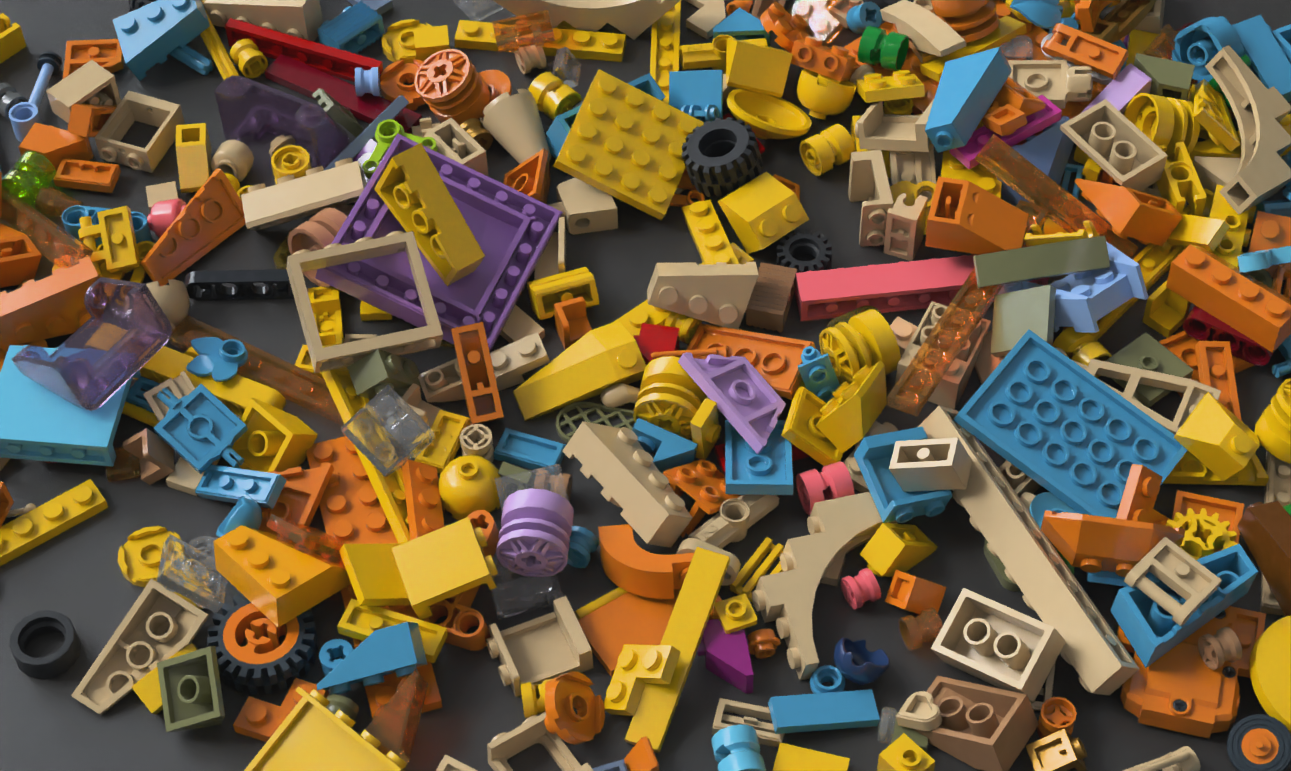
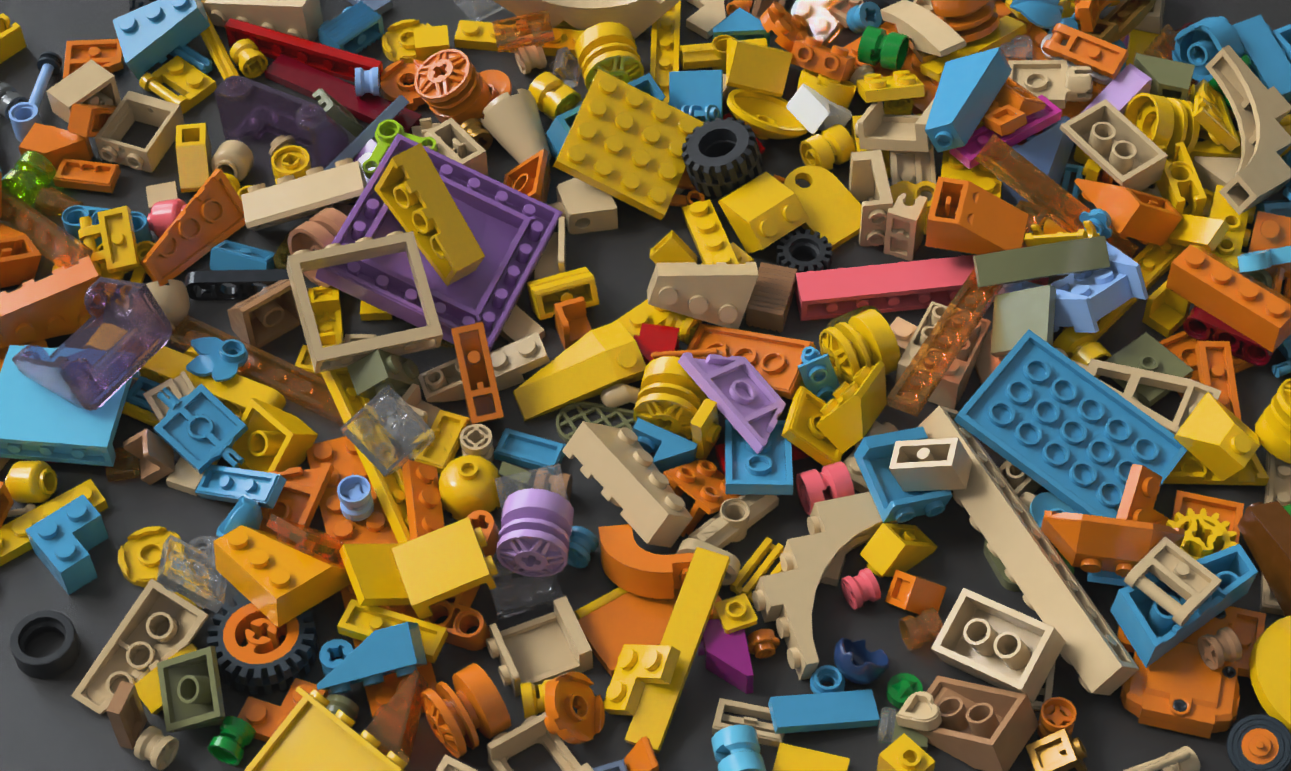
none -> yellow head [5,461,57,503]
none -> dark azure brick [25,494,109,595]
none -> medium nougat tile [106,681,147,750]
none -> tan wheel [134,725,179,770]
none -> yellow plate [139,55,217,114]
none -> green wheel [208,716,256,766]
none -> dark azure slope [210,240,280,270]
none -> medium nougat slope [227,279,301,352]
none -> light blue wheel [337,475,374,521]
none -> orange wheel [420,663,511,759]
none -> yellow wheel [575,22,644,90]
none -> yellow panel [649,230,697,264]
none -> yellow tile [784,165,862,250]
none -> white slope [786,83,852,135]
none -> green tile [887,673,923,709]
none -> dark azure plate [1079,209,1113,239]

